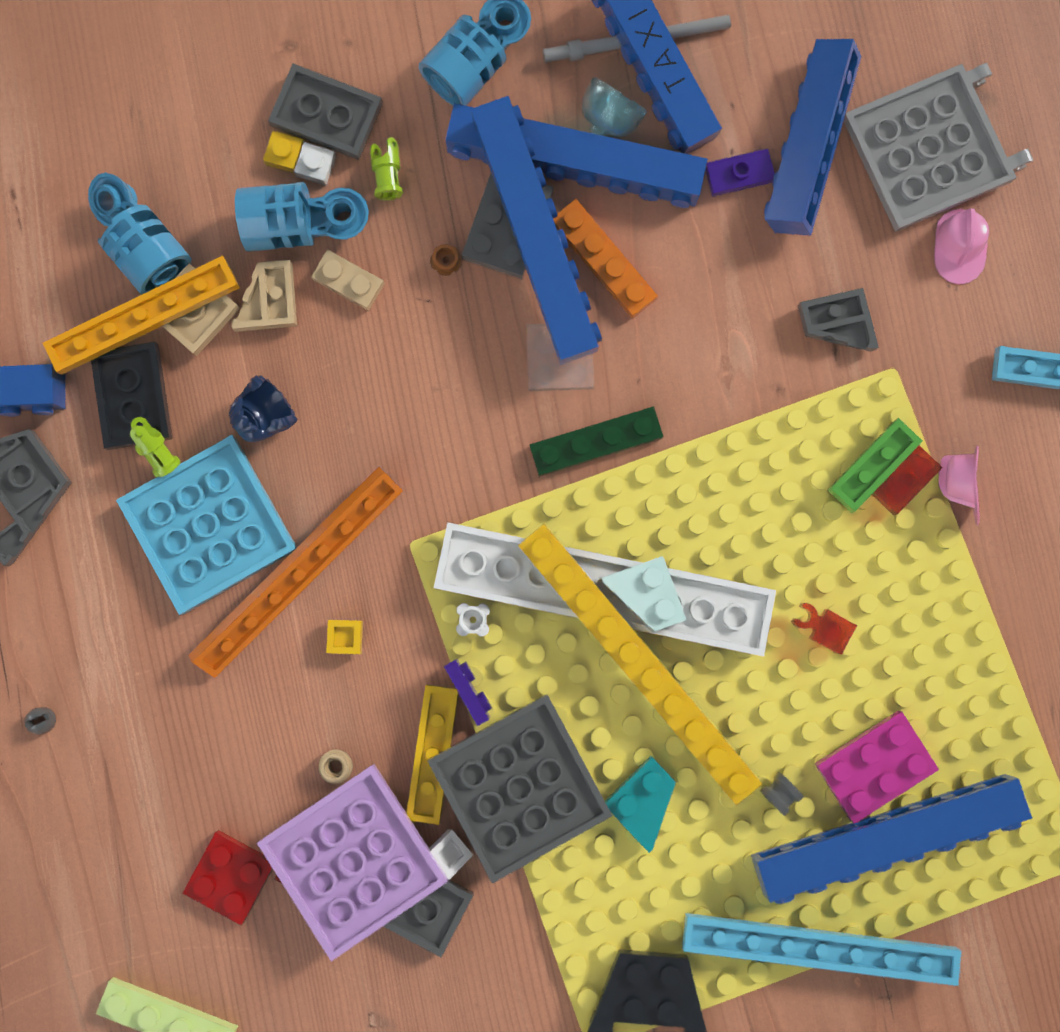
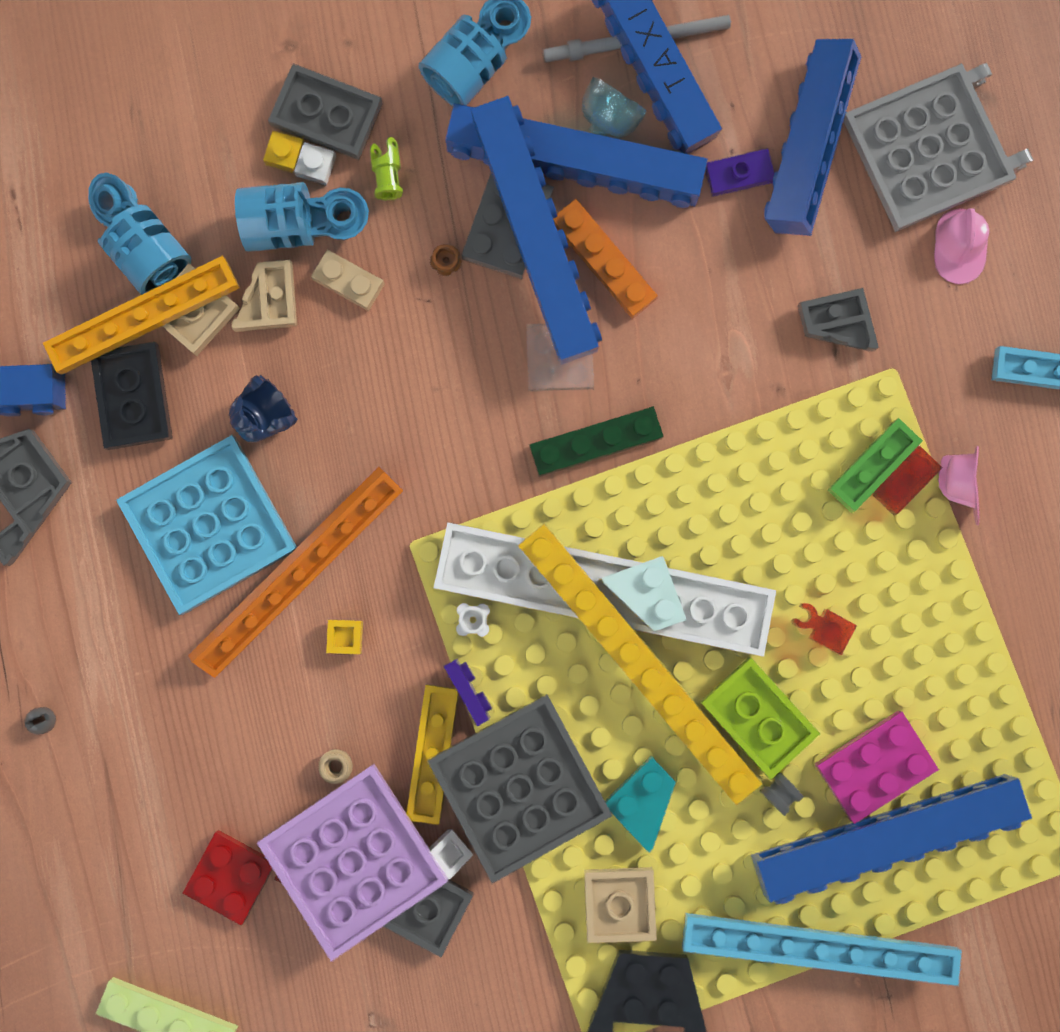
lime piece [130,417,181,478] -> none
none -> tan plate [584,867,657,943]
none -> lime plate [700,657,820,780]

